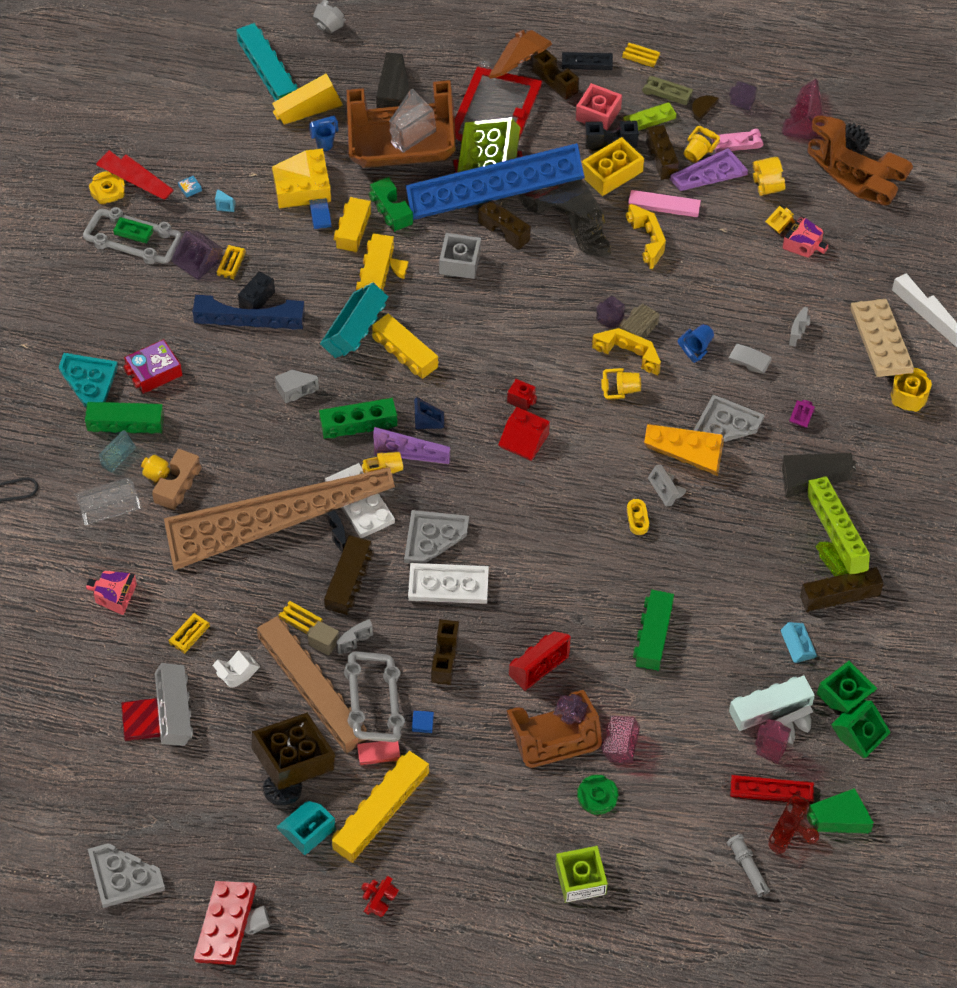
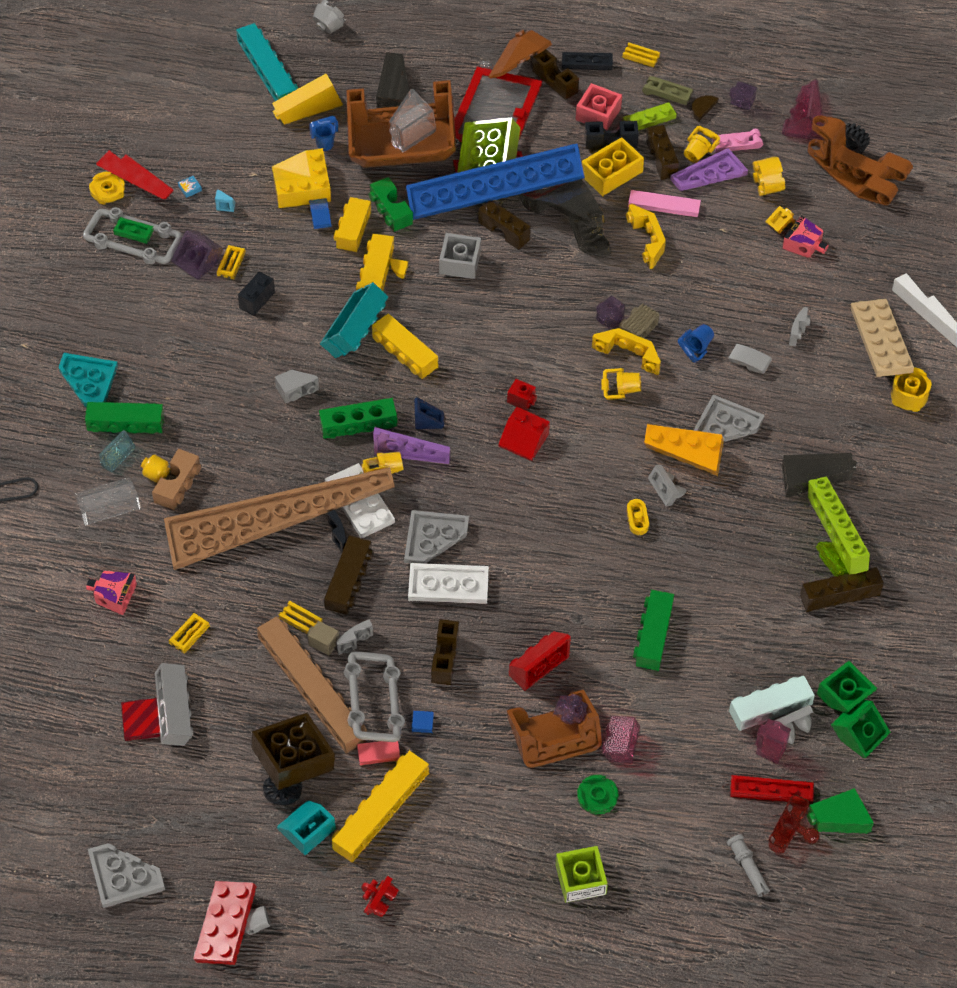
brick [123,339,182,394] -> none
dark blue arch [192,295,305,330] -> none
white brick [212,650,260,688] -> none
medium azure slope [781,622,817,663] -> none
magenta bracket [789,400,815,428] -> none

